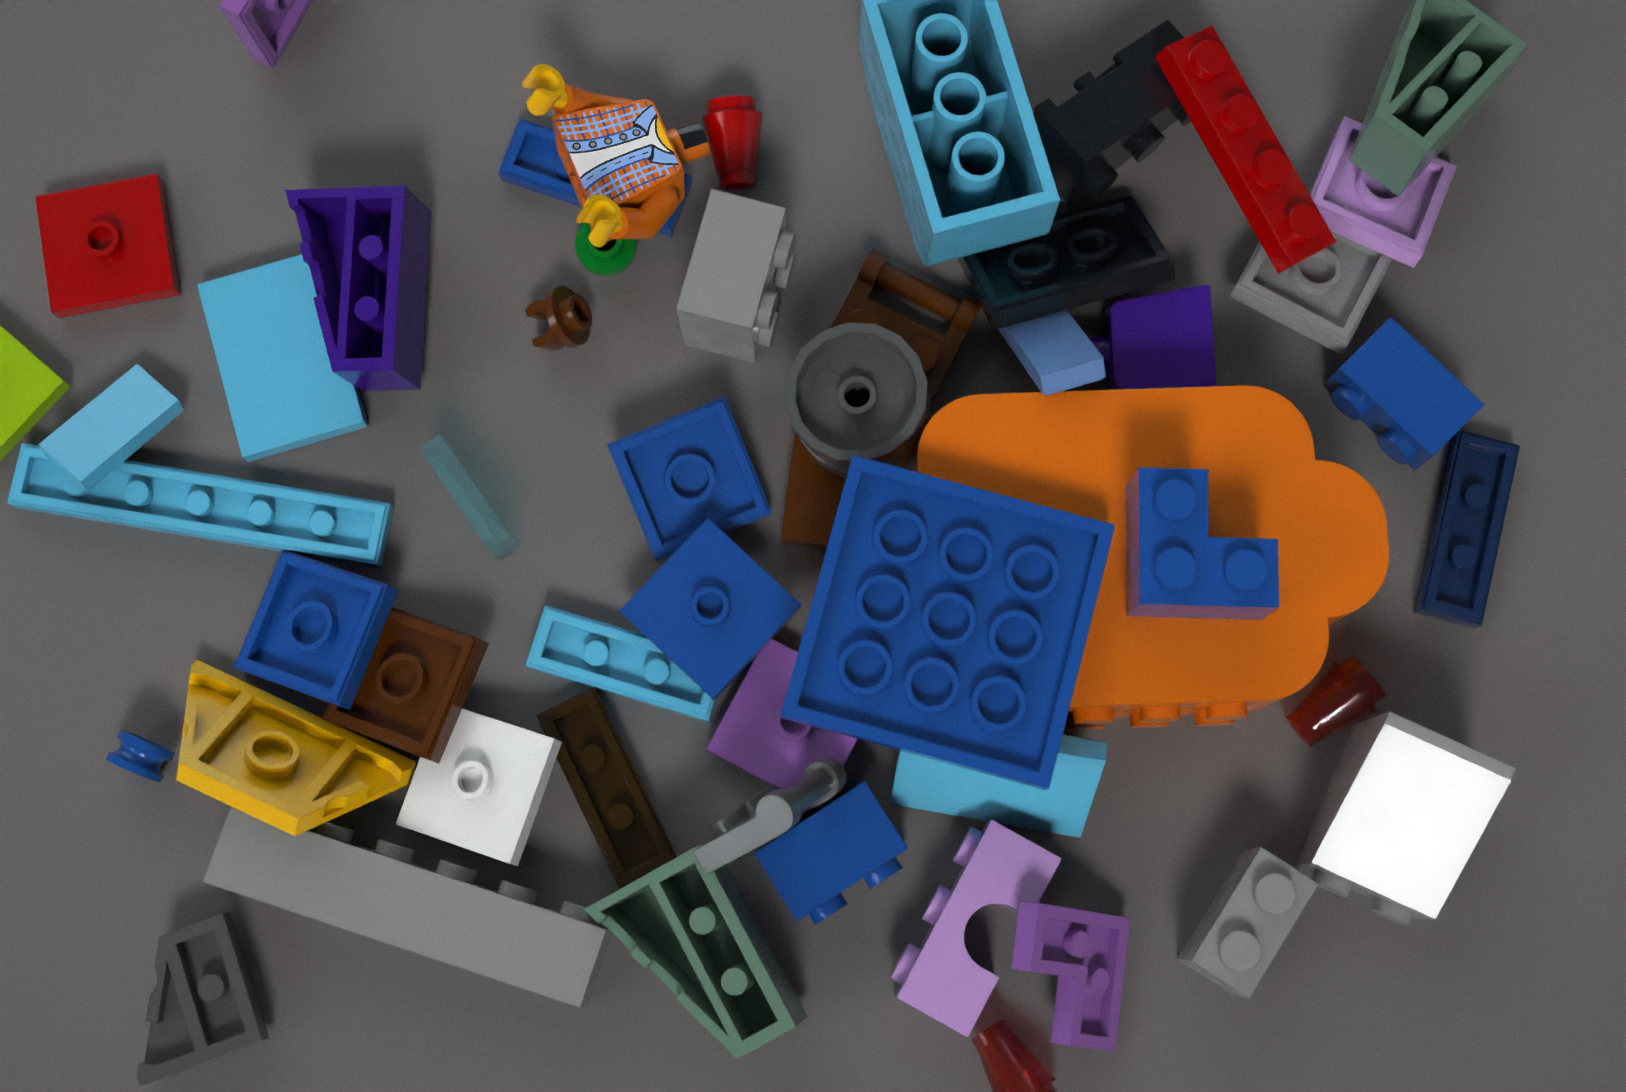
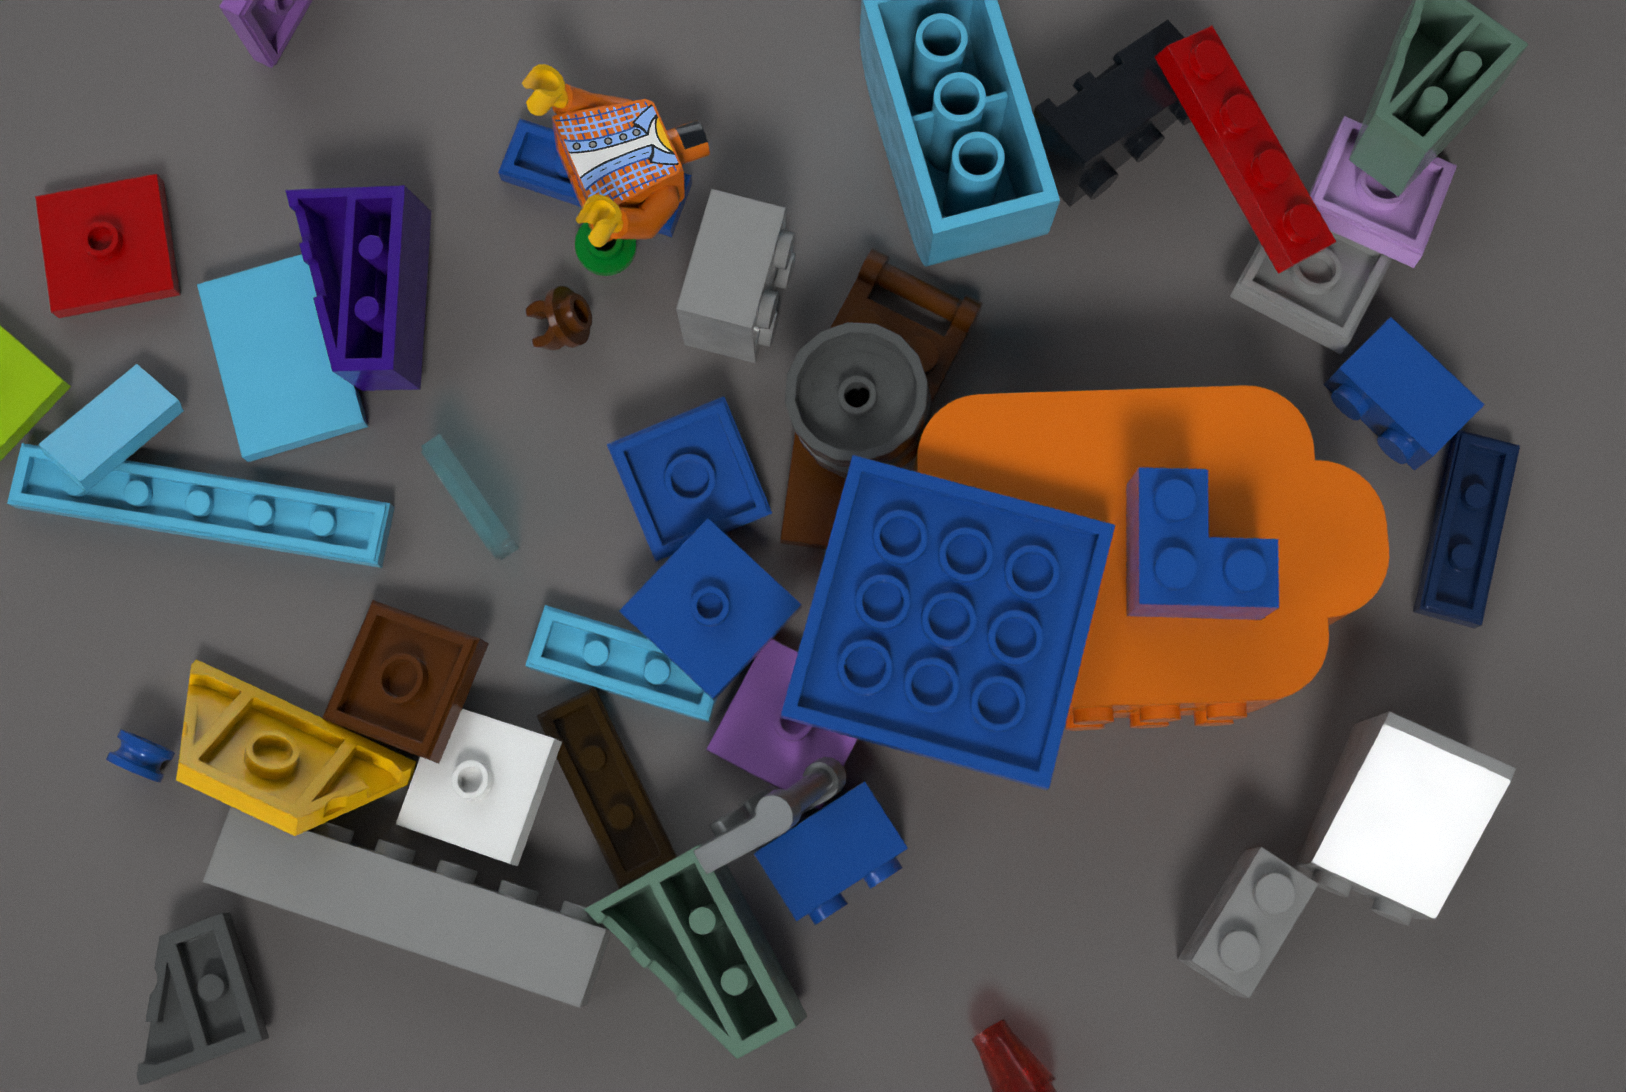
blue plate [233,550,398,710] -> none
red cone [702,95,763,190] -> none
medium azure tile [889,734,1107,838] -> none
lavender arch [890,819,1062,1037] -> none
black tile [958,195,1175,330] -> none
medium blue tile [998,310,1106,396] -> none
medium lavender plate [1011,901,1130,1051] -> none
dark purple torso [1087,285,1217,390] -> none
clear red cone [1285,656,1386,748] -> none

